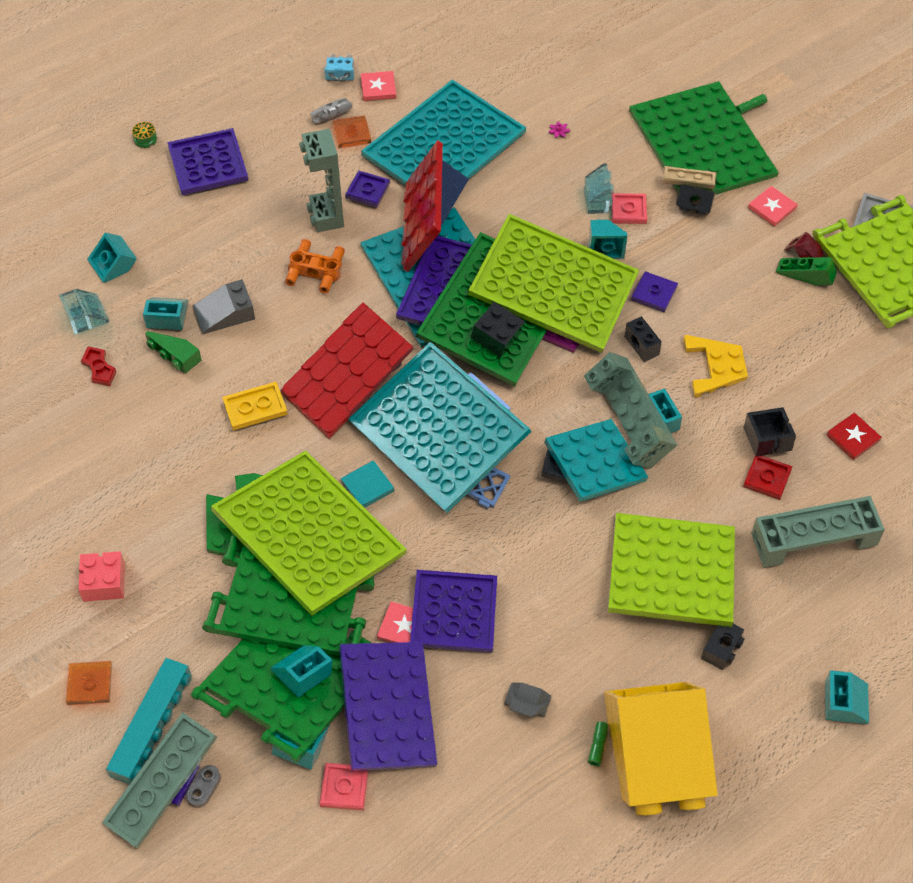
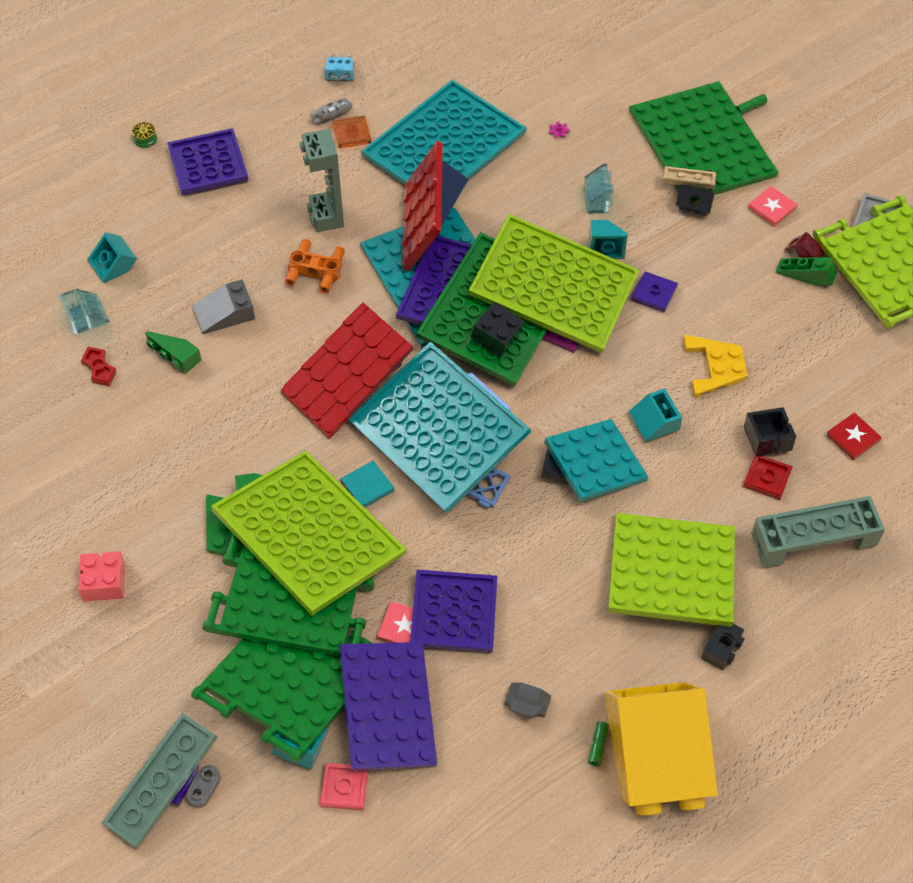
clear orange plate [66,661,112,705] -> none
teal brick [106,658,192,785] -> none
teal slope [143,297,188,330] -> none
yellow plate [222,381,288,431] -> none
teal slope [271,645,332,697] -> none
dark purple plate [345,170,390,207] -> none
coral tile [361,71,396,101] -> none
sand green plate [584,352,678,469] -> none
coral tile [611,193,647,224] -> none
black brick [624,316,662,362] -> none
teal slope [825,670,869,724] -> none

